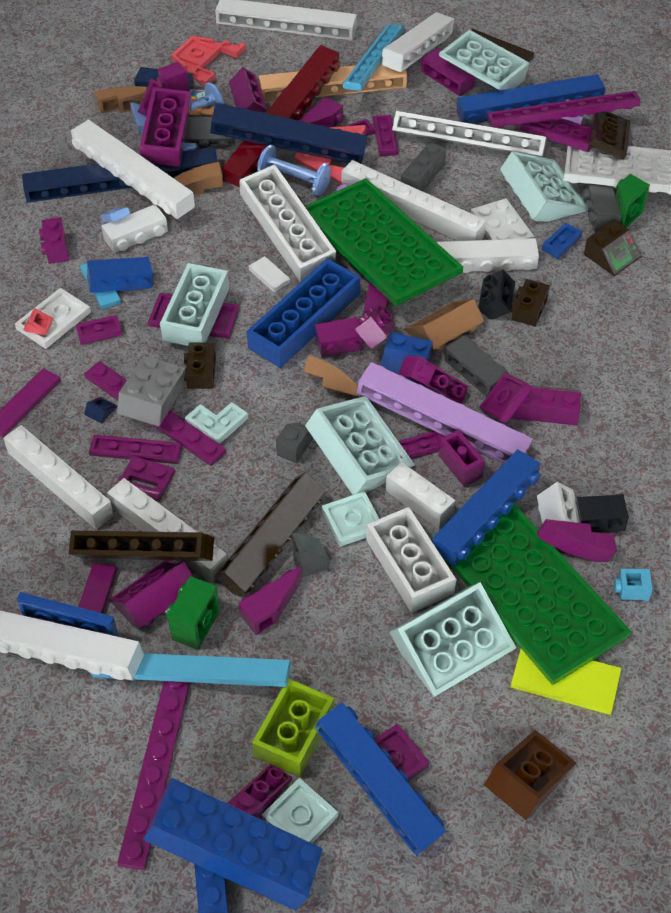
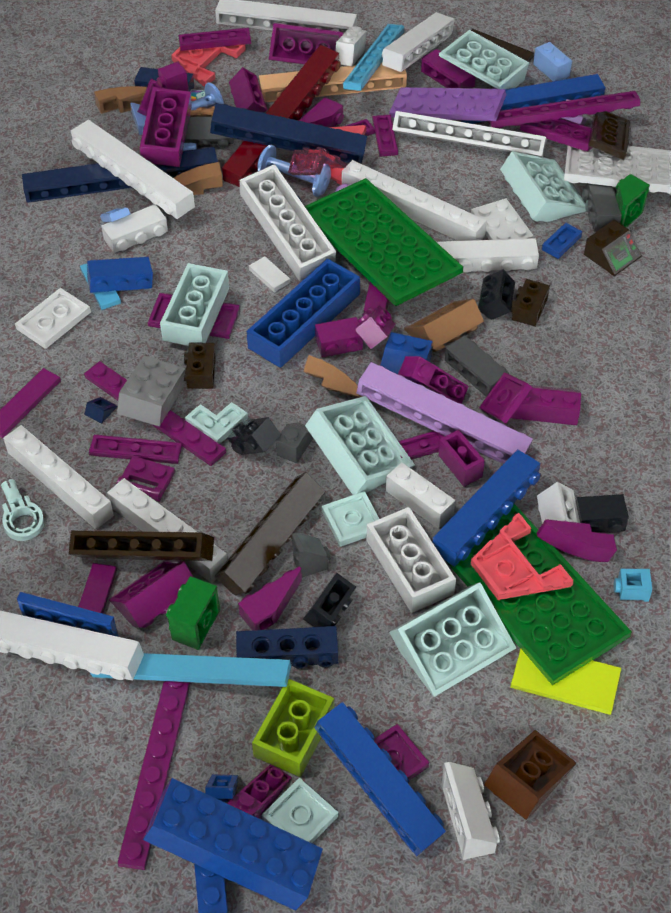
coral slope [23,308,54,335] -> none
magenta brick [39,217,69,264] -> none
magenta plate [75,315,122,345] -> none
dark grey brick [400,142,446,192] -> none
none -> light aqua pin [1,479,44,541]
none -> magenta tile [178,28,251,51]
none -> blue plate [205,774,238,802]
none -> black brick [227,417,281,455]
none -> dark blue brick [236,626,338,669]
none -> magenta slope [268,23,344,64]
none -> clear pink bracket [288,147,347,175]
none -> black brick [303,573,356,627]
none -> white brick [336,26,367,66]
none -> medium lavender plate [389,87,506,121]
none -> white slope [441,762,500,860]
none -> coral wing [471,513,573,600]
none -> light blue brick [533,42,572,81]

